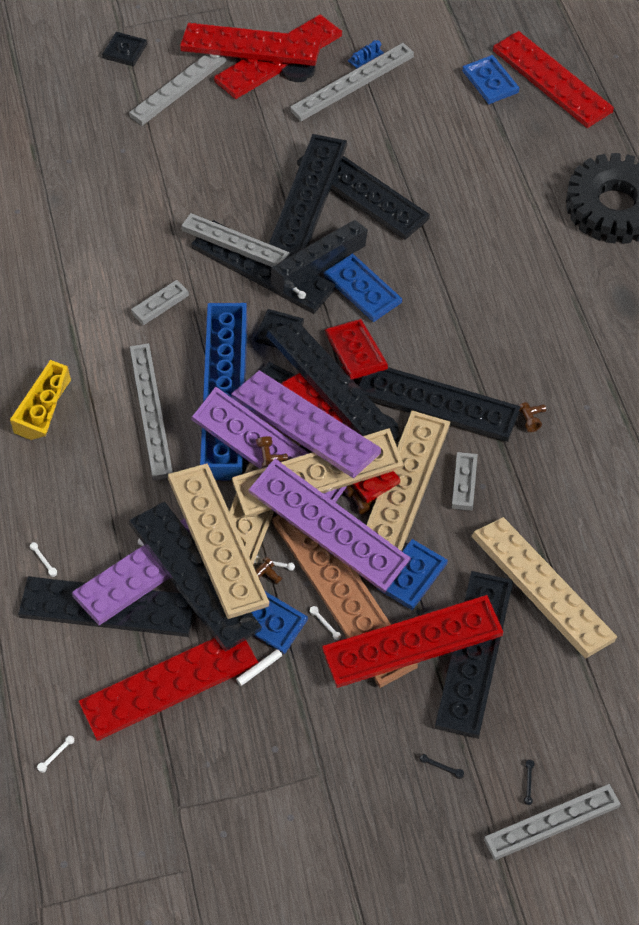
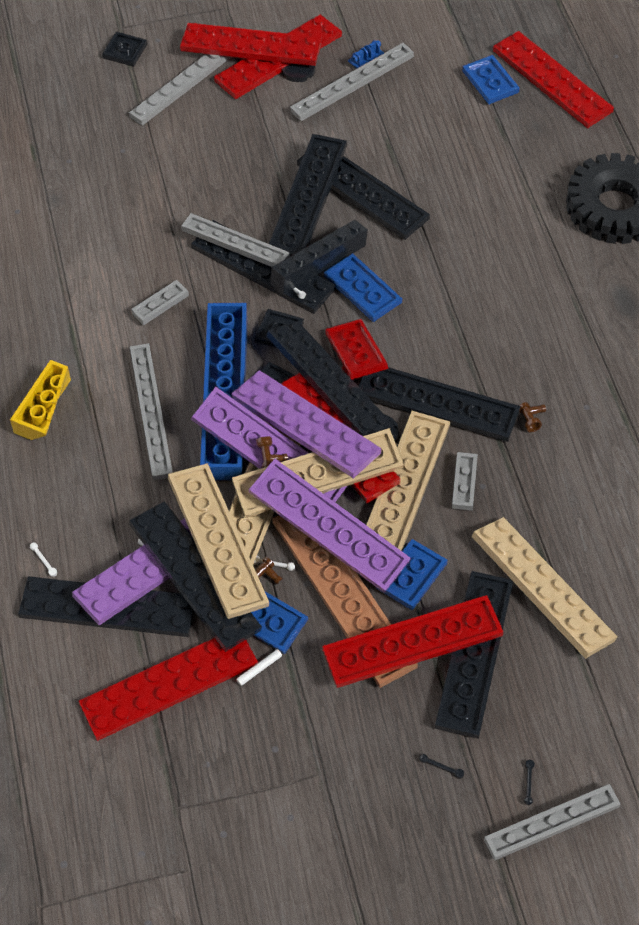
white hinge [37,736,74,773] -> none
white hinge [310,606,341,640] -> none
reddish brown piece [344,484,377,514] -> none

